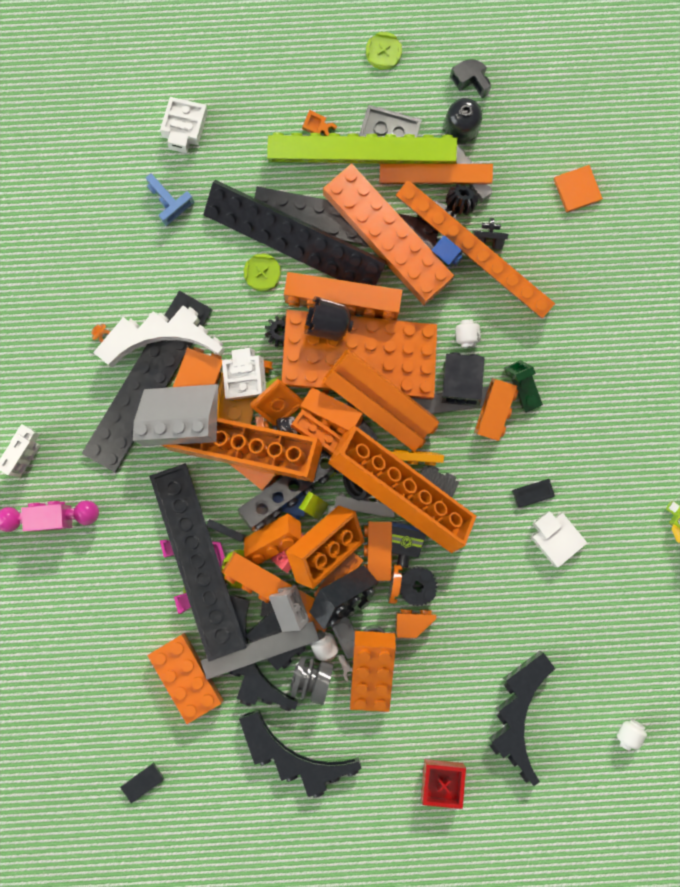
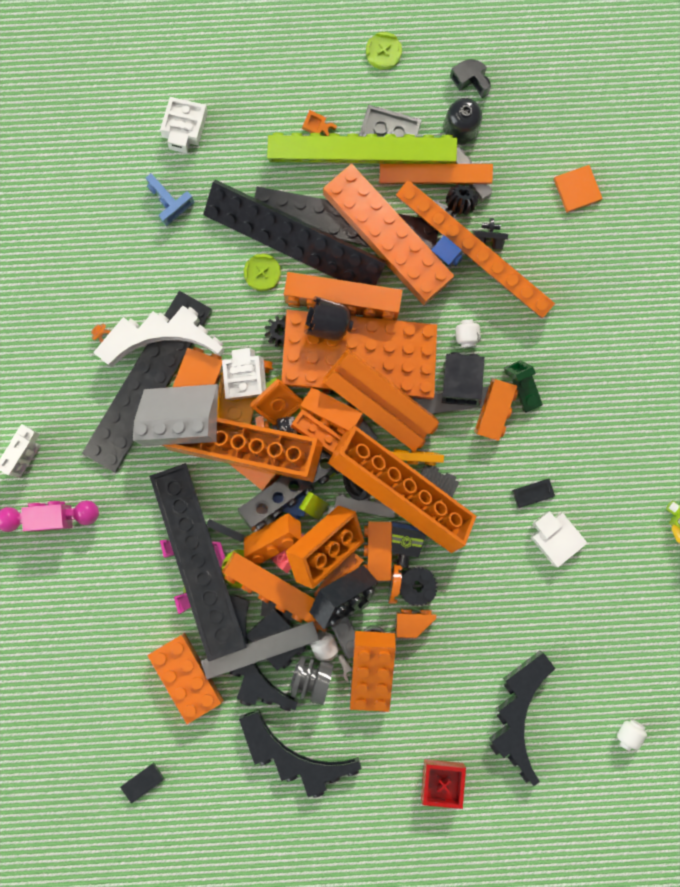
light grey hinge [269,585,309,632] -> none

